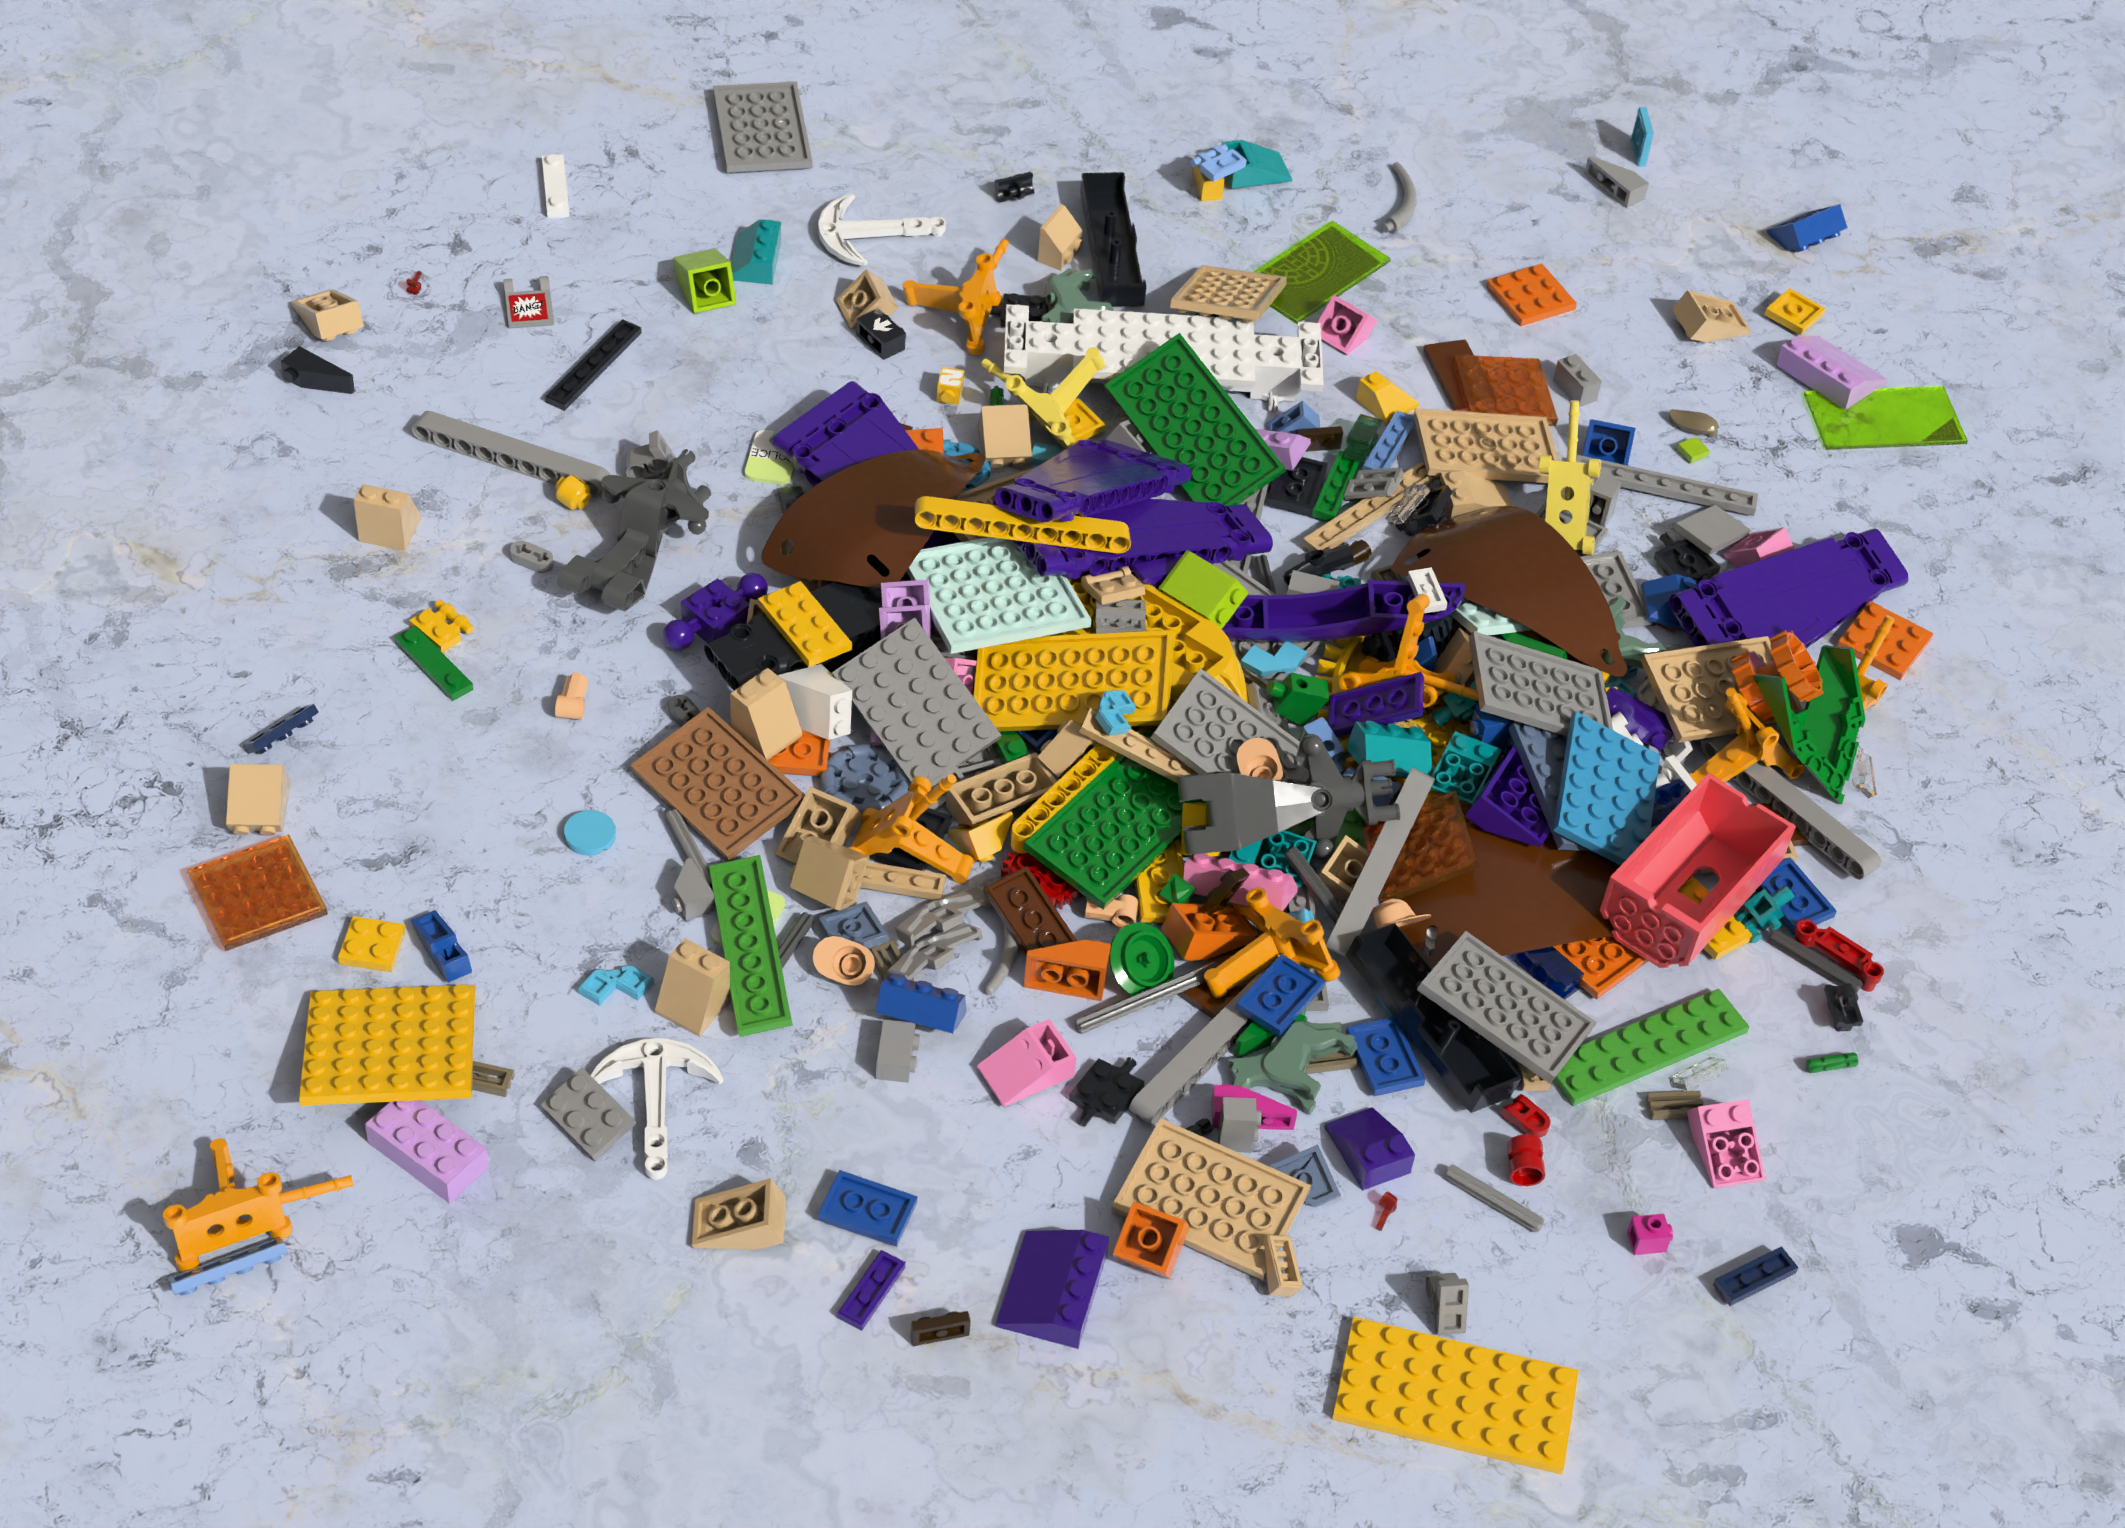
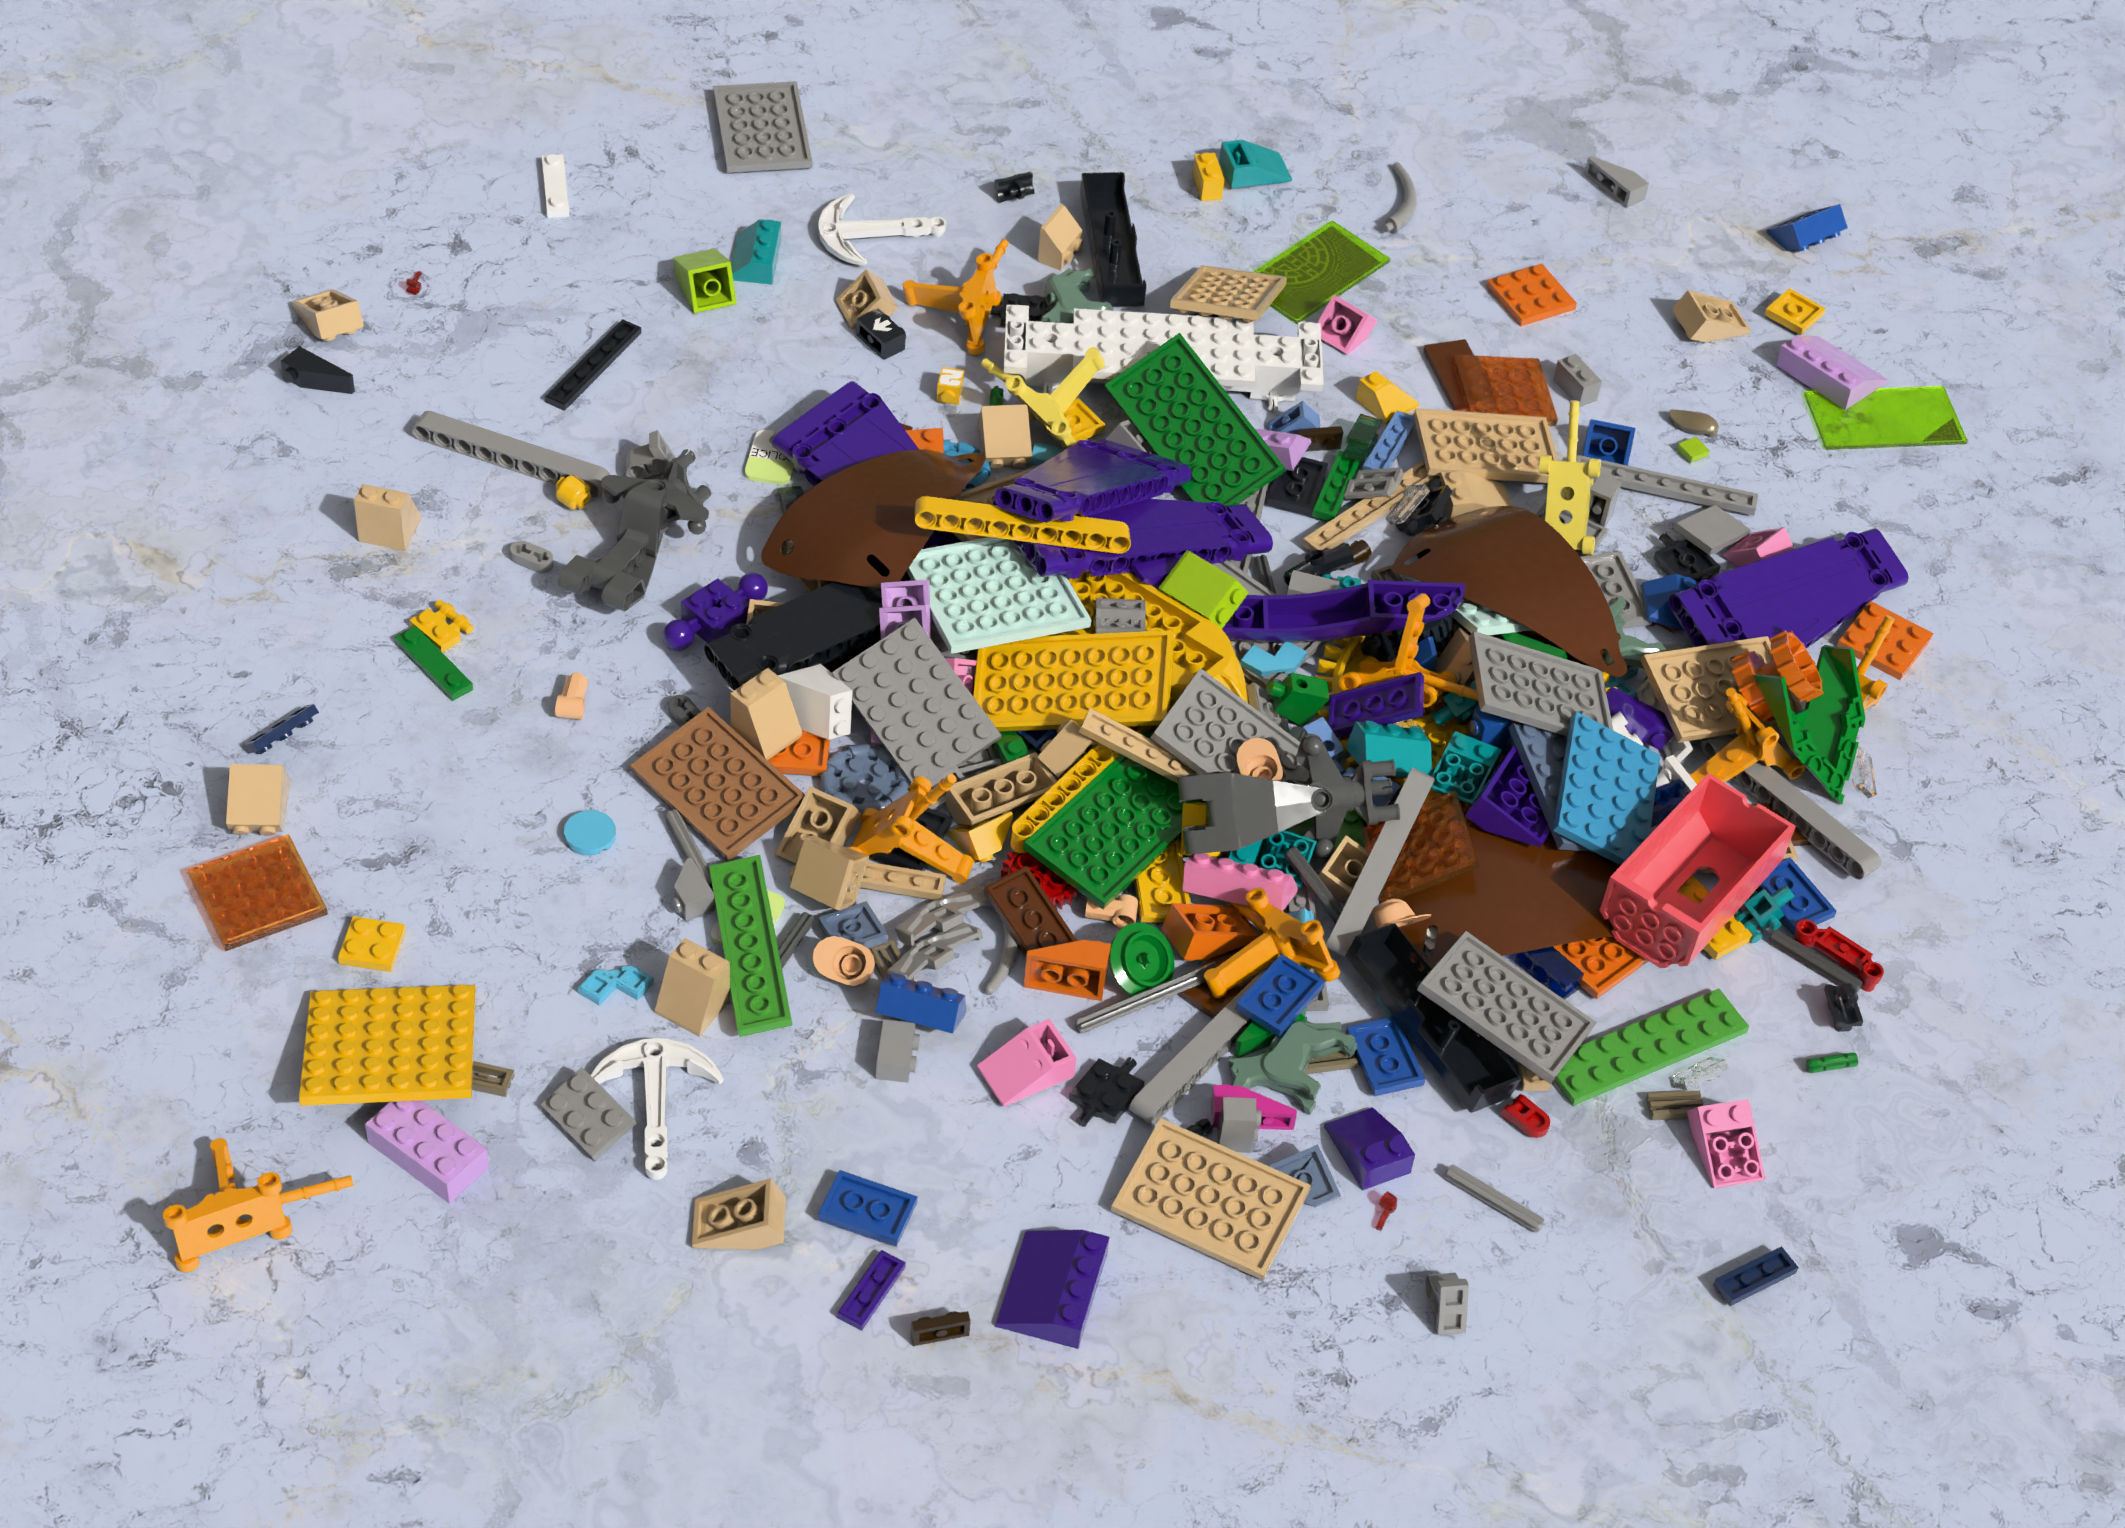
medium blue plate [167,1237,288,1295] -> none
blue slope [411,910,472,982] -> none
flag [503,276,554,329] -> none
yellow plate [758,581,852,667] -> none
tan plate [1081,566,1145,605] -> none
medium azure tile [1095,690,1137,736] -> none
orange brick [1113,1201,1190,1280] -> none
green tile [1159,873,1196,904] -> none
light blue plate [1190,144,1247,182] -> none
dark brown plate [1202,868,1250,915] -> none
tan slope [1264,1235,1303,1297] -> none
yellow plate [1332,1316,1579,1475] -> none
white plate [1407,567,1447,613] -> none
red wheel [1507,1134,1546,1186] -> none
dark pink brick [1627,1213,1673,1255] -> none
medium azure tile [1631,107,1654,166] -> none

